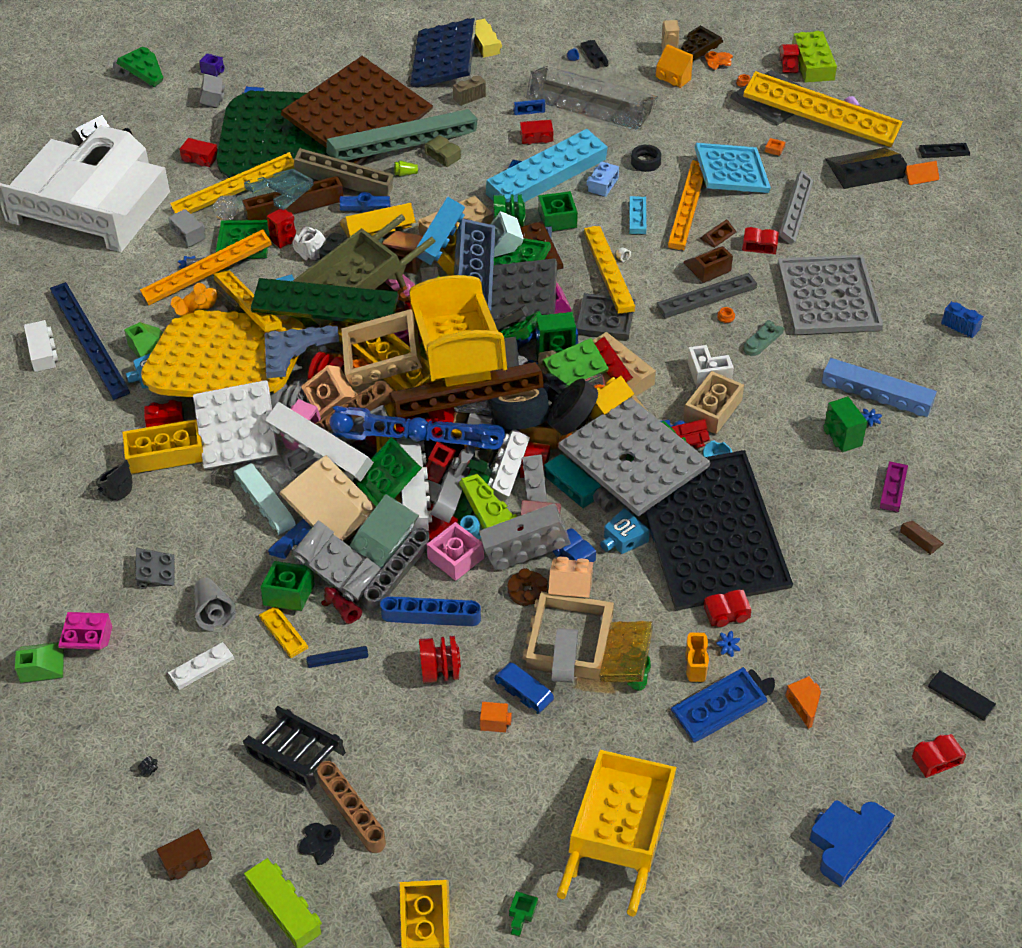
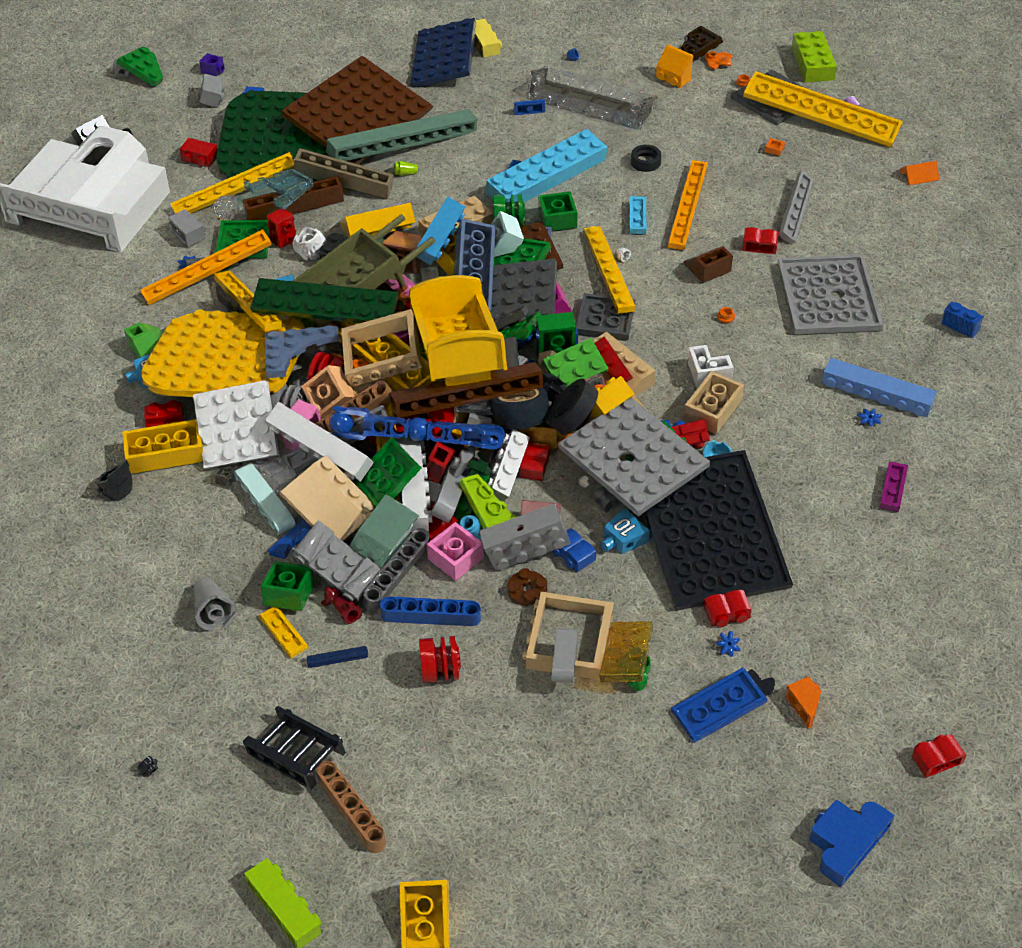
bright green slope [15,642,64,683] -> none
white brick [24,320,58,372] -> none
dark blue plate [50,282,130,400] -> none
dark pink slope [58,612,112,650] -> none
dark grey hinge [135,548,175,589] -> none
reddish brown brick [156,828,212,881] -> none
white plate [168,642,234,690] -> none
light orange animal [171,283,218,316] -> none
black plate [298,823,341,865] -> none
blue piece [340,192,391,213] -> none
olive brick [425,135,461,167] -> none
dark tan brick [452,76,486,106] -> none
orange brick [480,702,512,733] -> none
blue beam [494,662,554,714] -> none
green plate [509,891,538,937] -> none
red brick [520,120,554,144] -> none
light grey plate [522,455,547,502] -> none
teal brick [544,454,601,509] -> none
light nougat brick [548,557,593,598] -> none
yellow piece [557,750,677,917] -> none
black hinge [580,40,609,69] -> none
light blue brick [586,161,619,197] -> none
dark grey plate [657,273,757,318] -> none
tan brick [661,20,680,52] -> none
light orange brick [685,632,709,682] -> none
medium azure plate [694,143,771,193] -> none
reddish brown slope [700,219,737,248] -> none
sand green plate [743,320,784,356] -> none
red brick [779,44,799,73] -> none
green brick [823,396,867,453] -> none
black slope [825,148,907,189] -> none
reddish brown slope [900,521,944,555] -> none
black tile [919,143,970,158] -> none
black tile [928,670,996,721] -> none

